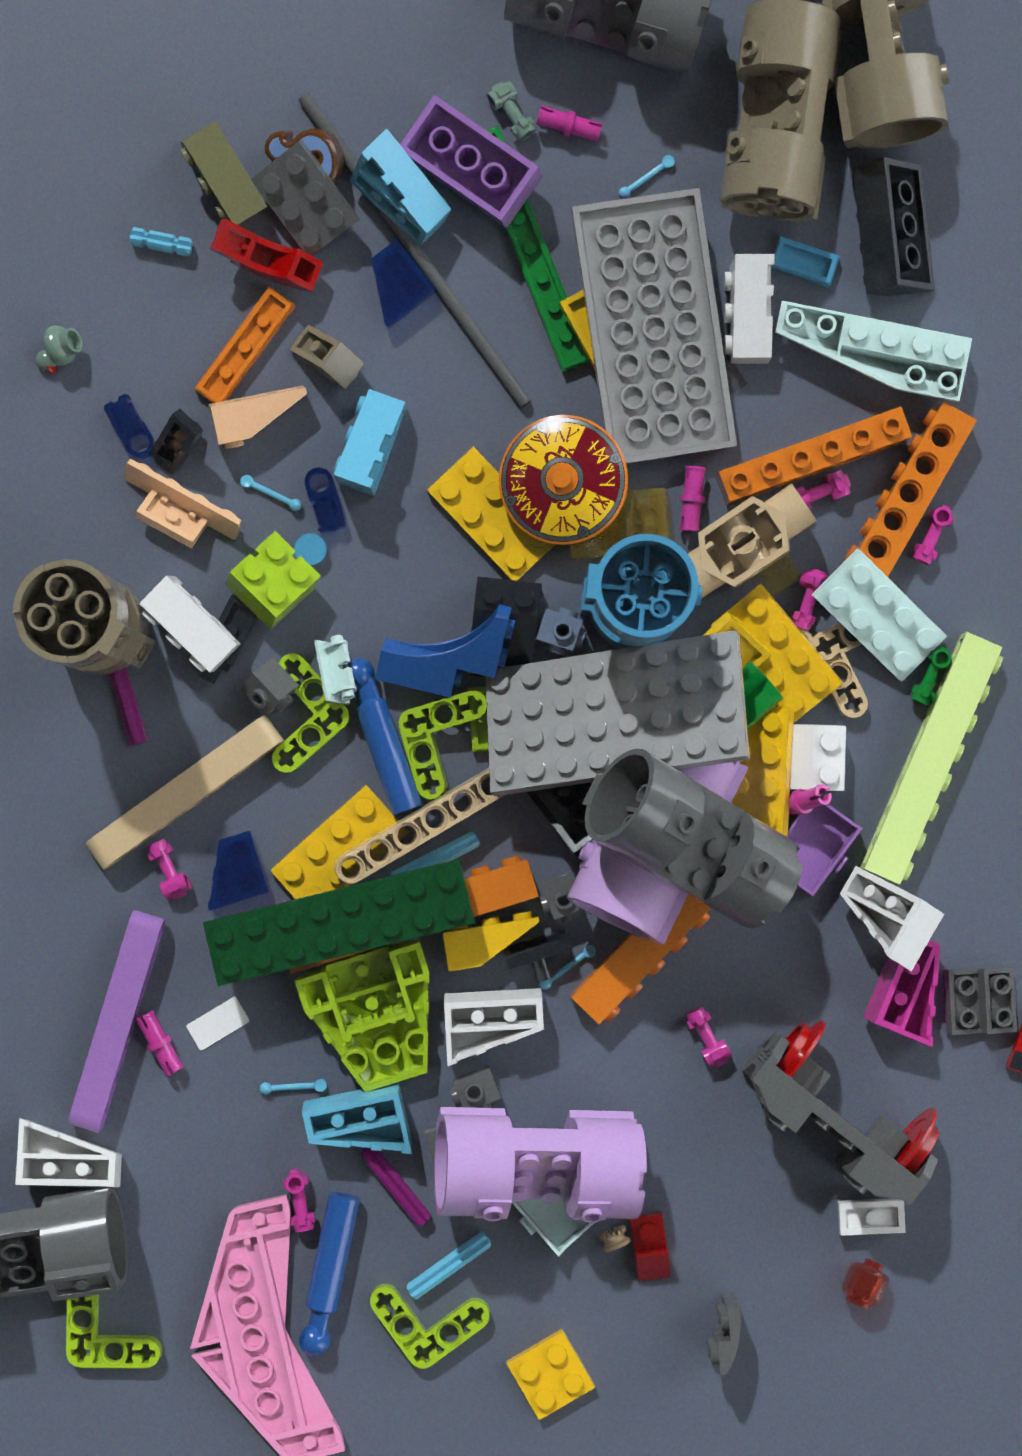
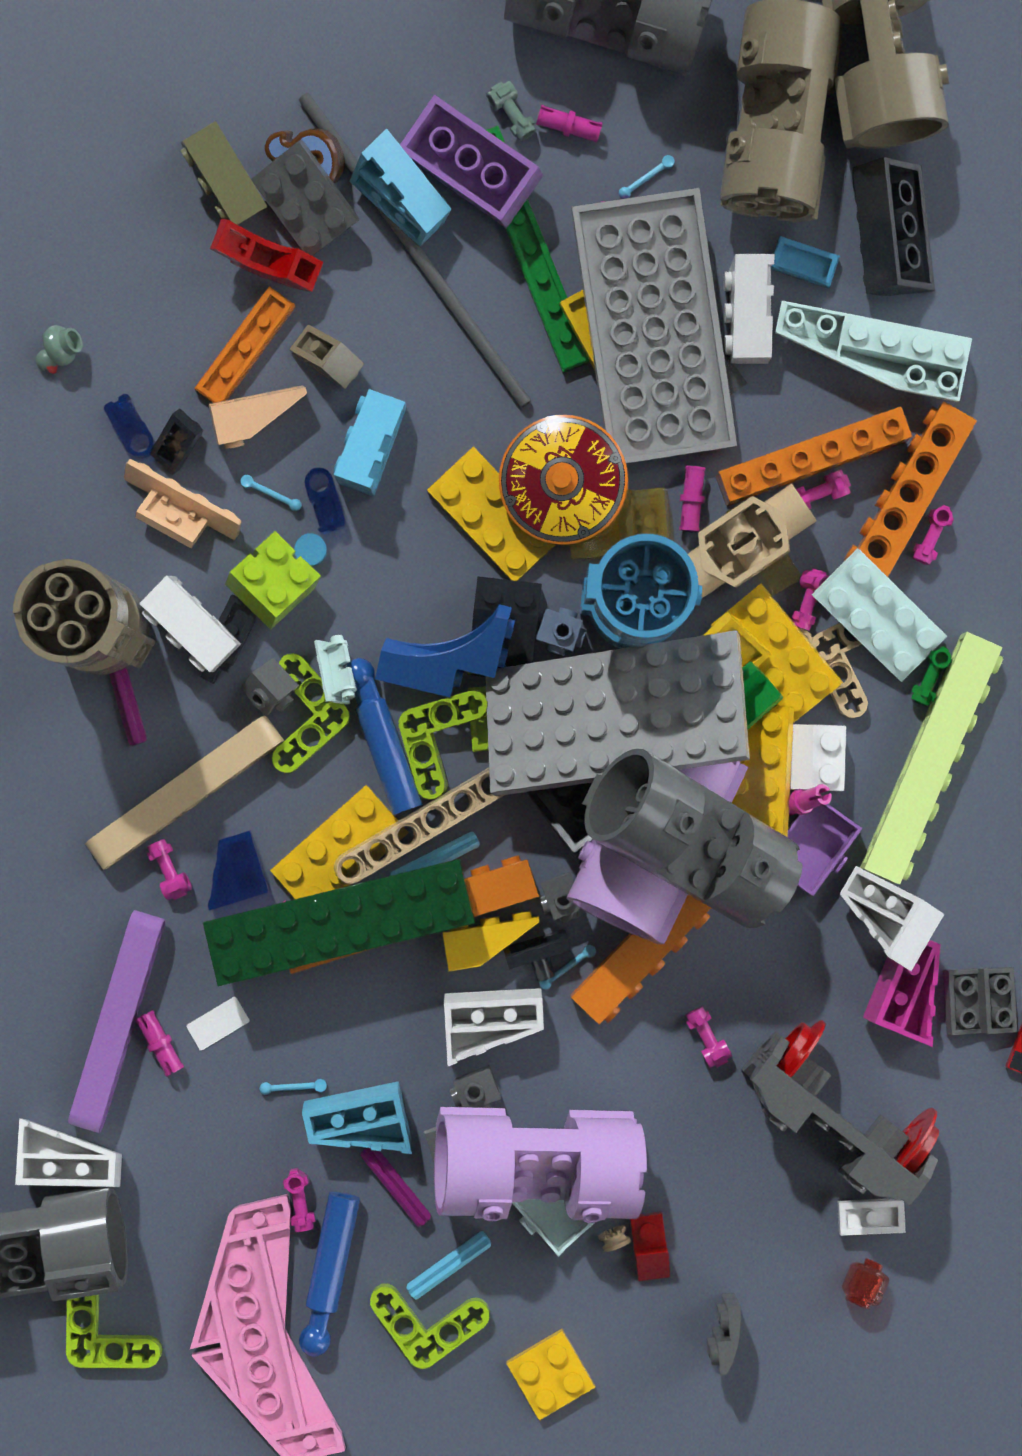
medium azure axle [130,227,193,257] -> none
lime wedge [294,940,429,1092] -> none
clear blue wing [371,240,436,329] -> none

